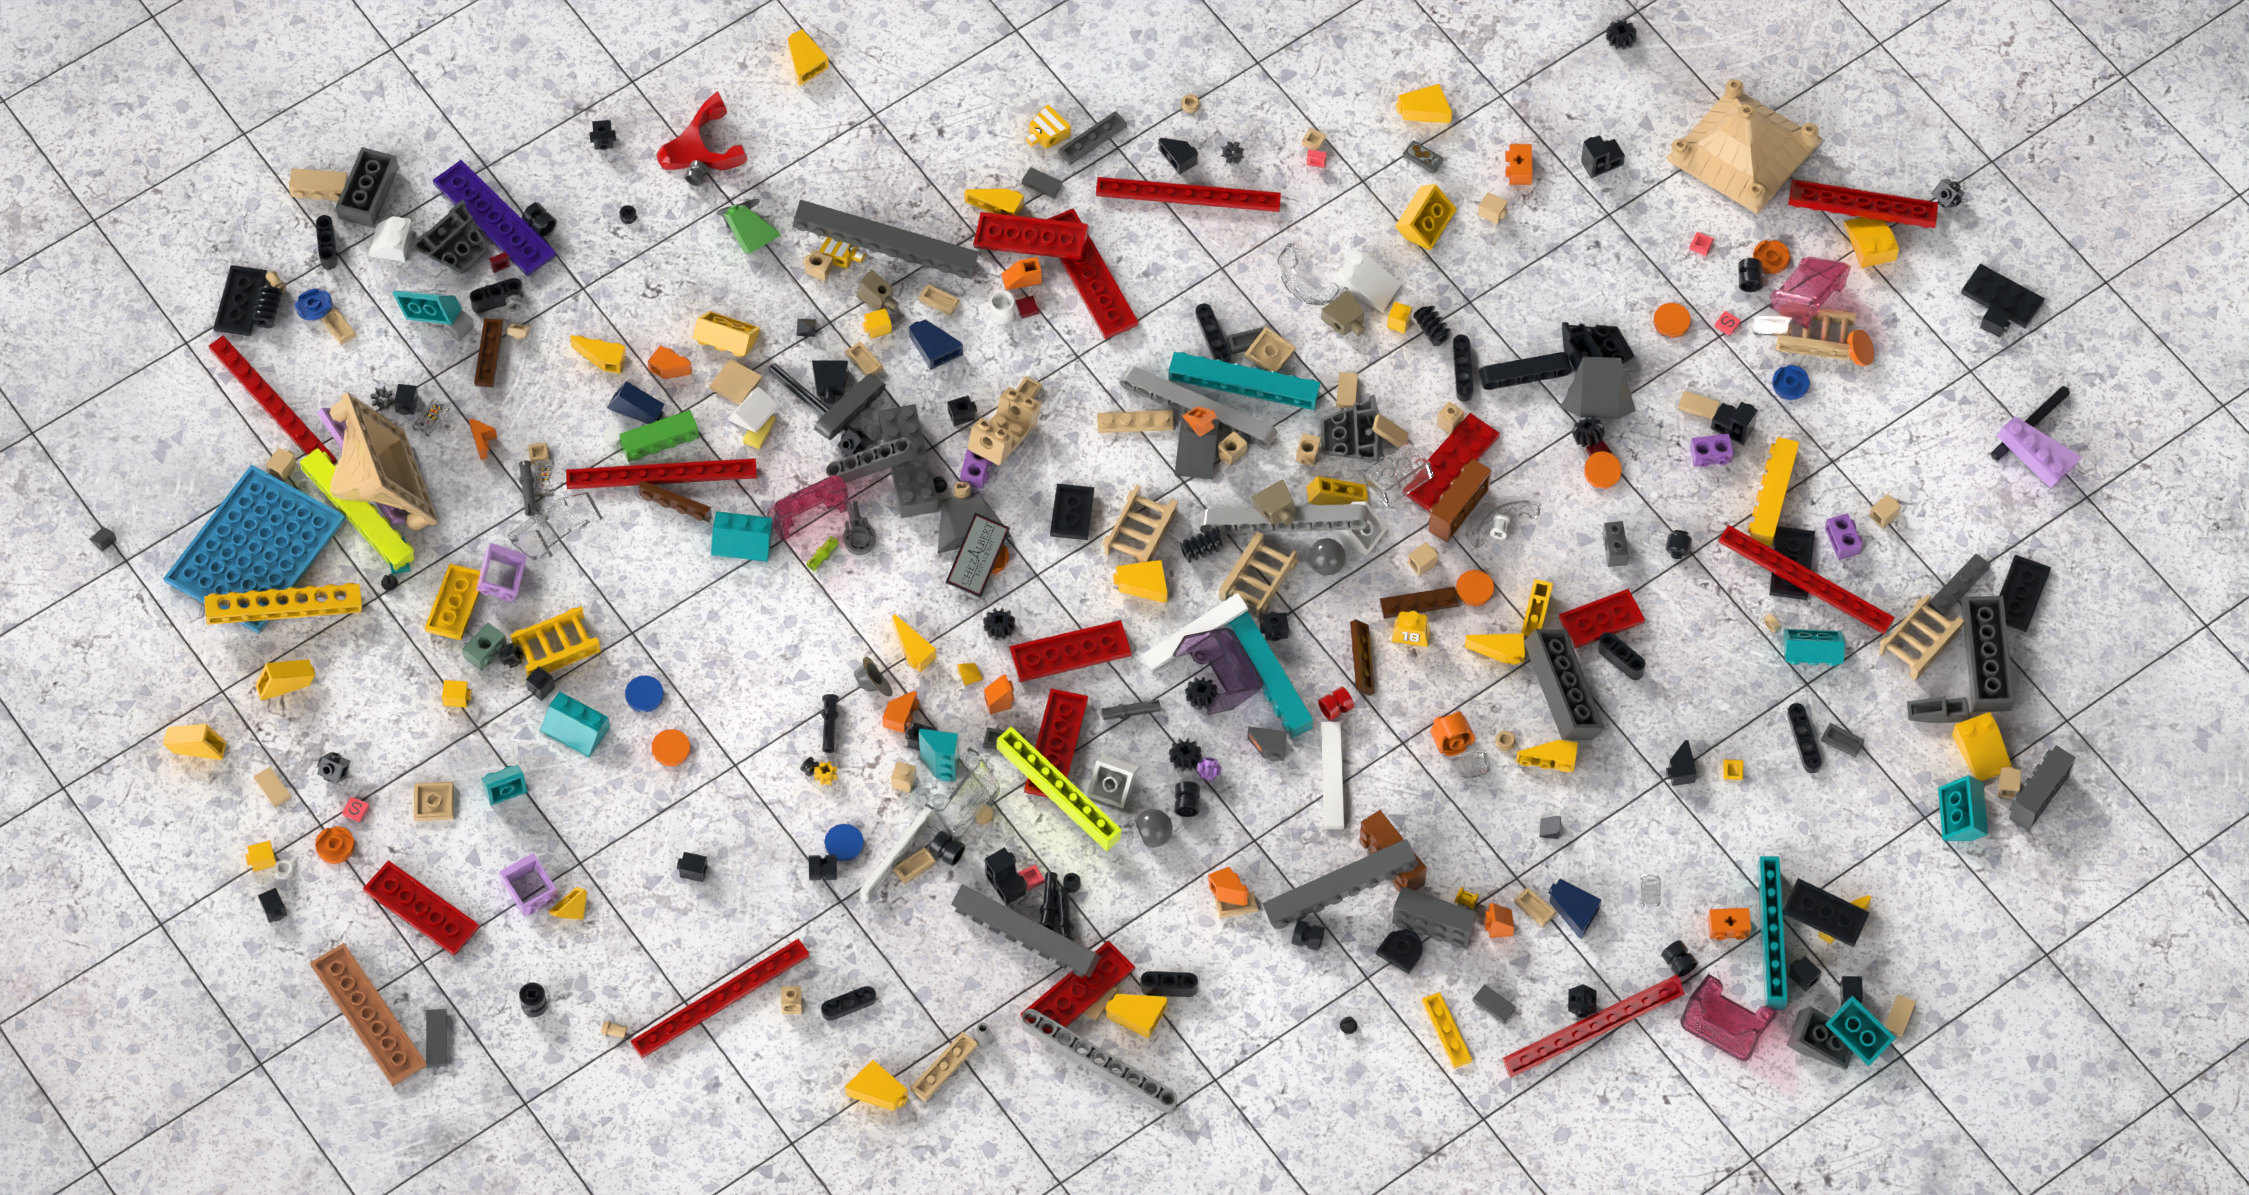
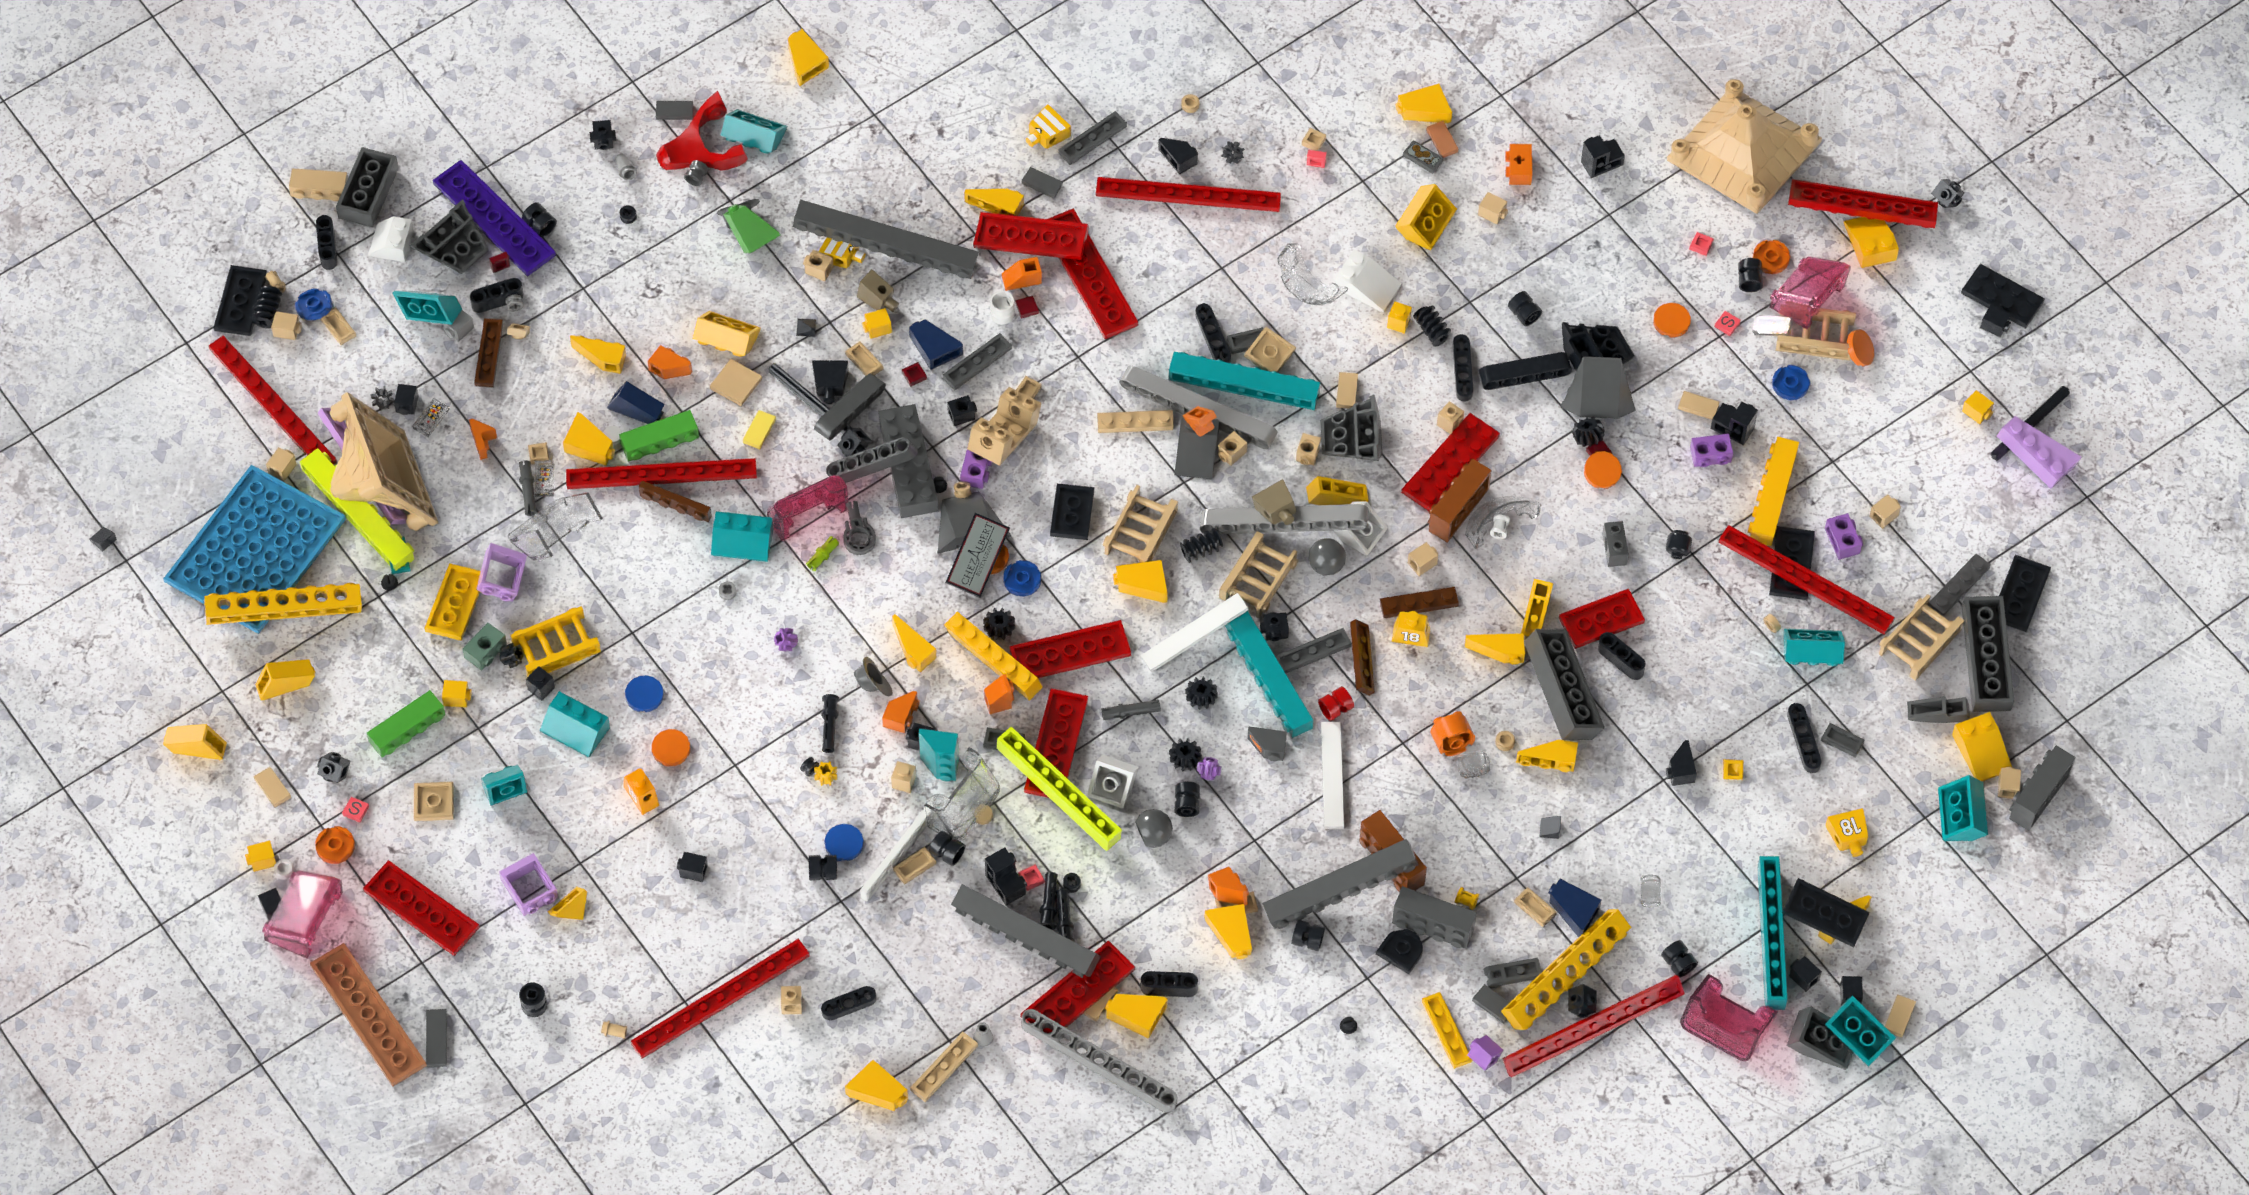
white slope [728,386,779,433] -> none
tan tile [918,284,960,317] -> none
yellow slope [957,663,983,686] -> none
clear purple windscreen [1173,627,1263,715] -> none
dark tan torso [1321,291,1365,336] -> none
clear brick [1362,441,1434,507] -> none
tan tile [1372,414,1408,450] -> none
orange tile [1456,570,1494,606] -> none
orange slope [1484,903,1514,938] -> none
black gear [1606,18,1637,50] -> none
orange brick [1708,908,1751,941] -> none
none -> clear pink windscreen [262,870,343,959]
none -> tan brick [271,311,302,340]
none -> bright green brick [367,690,445,757]
none -> yellow slope [563,412,615,466]
none -> light grey cone [615,153,636,180]
none -> light orange torso [624,768,659,815]
none -> dark grey tile [656,101,693,120]
none -> light grey bush [719,581,736,600]
none -> teal slope [720,109,788,154]
none -> medium lavender gear [774,628,798,651]
none -> dark red tile [902,362,927,387]
none -> dark grey plate [942,333,1012,391]
none -> yellow brick [944,611,1043,701]
none -> blue tile [1003,560,1041,597]
none -> yellow slope [1204,904,1252,959]
none -> dark grey plate [1275,628,1352,674]
none -> nougat tile [1426,121,1459,158]
none -> medium lavender brick [1467,1035,1504,1071]
none -> dark grey plate [1483,958,1542,989]
none -> yellow brick [1501,909,1632,1030]
none -> black wheel [1508,291,1542,326]
none -> yellow torso [1825,808,1868,857]
none -> yellow brick [1962,390,1994,424]

